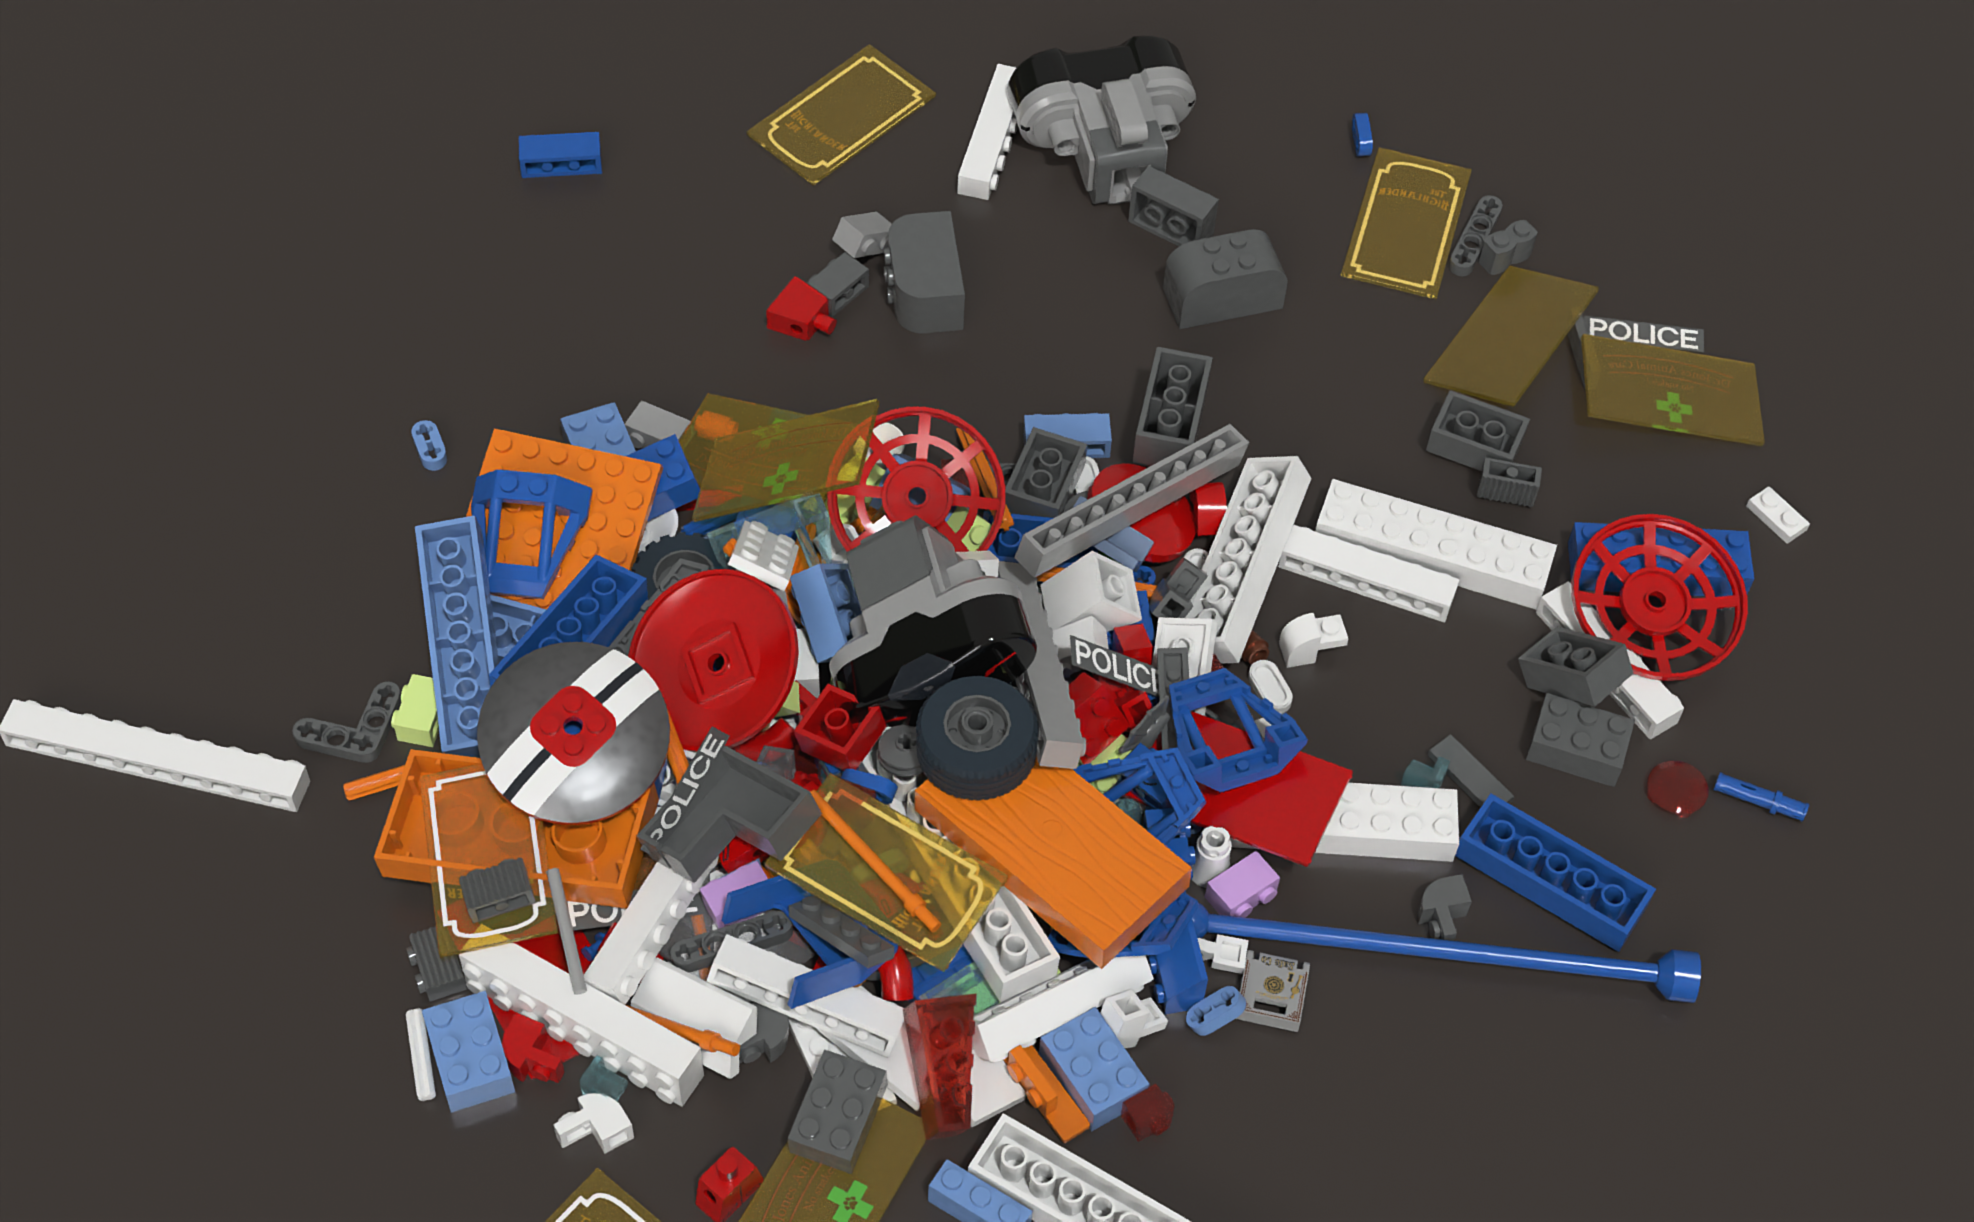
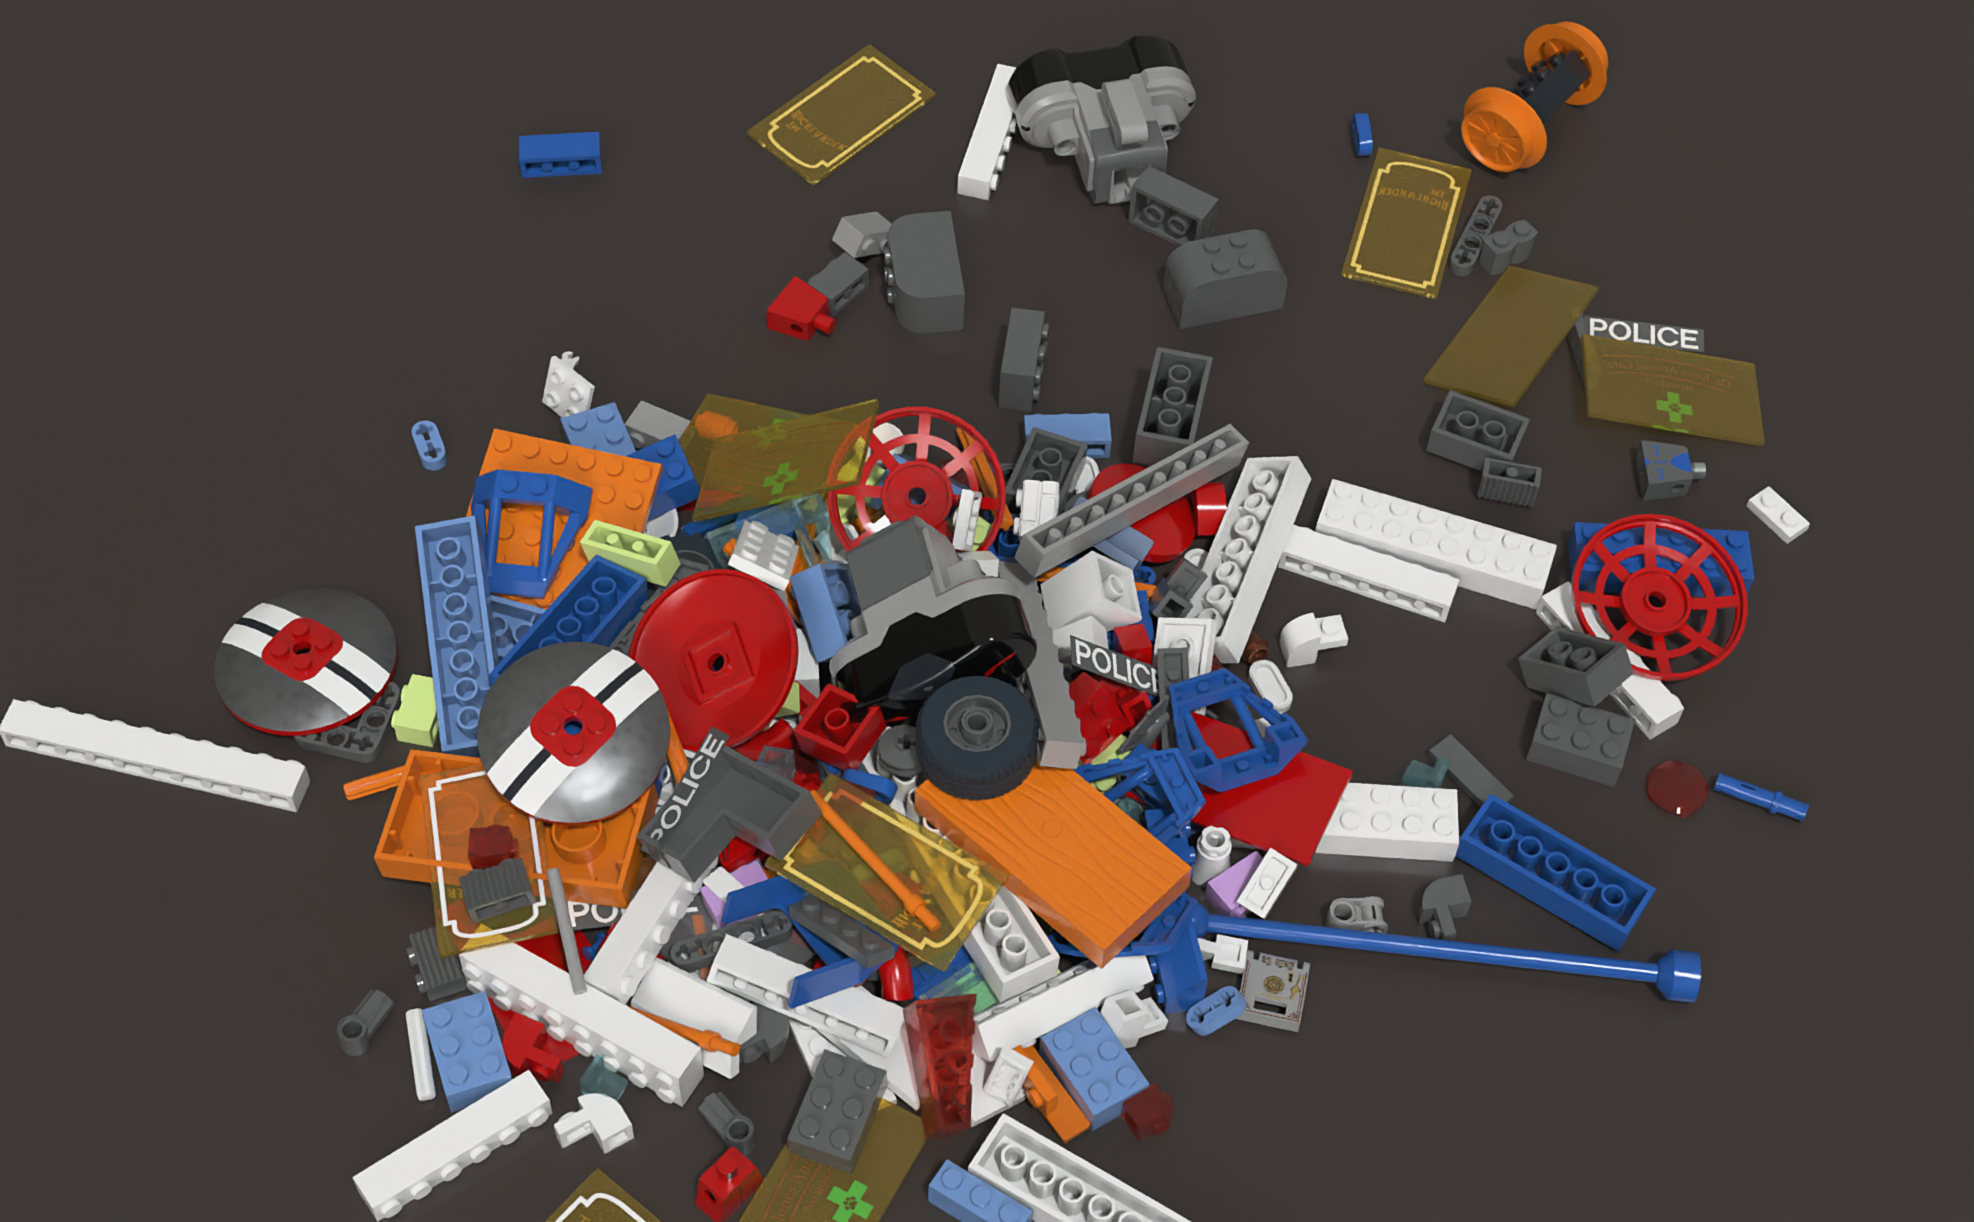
none -> dish [214,588,398,736]
none -> dark grey piece [337,989,395,1056]
none -> white brick [353,1070,552,1222]
none -> clear red brick [468,825,519,870]
none -> white plate [542,351,595,418]
none -> yellowish green brick [580,520,680,587]
none -> dark grey piece [698,1091,756,1157]
none -> white sticker [703,867,744,903]
none -> white plate [952,489,982,551]
none -> white plate [983,1046,1034,1106]
none -> dark grey brick [998,307,1049,412]
none -> white brick [1014,480,1060,542]
none -> white panel [1237,848,1298,919]
none -> light grey piece [1324,896,1388,933]
none -> orange brick [1461,22,1609,172]
none -> dark grey torso [1635,440,1706,501]

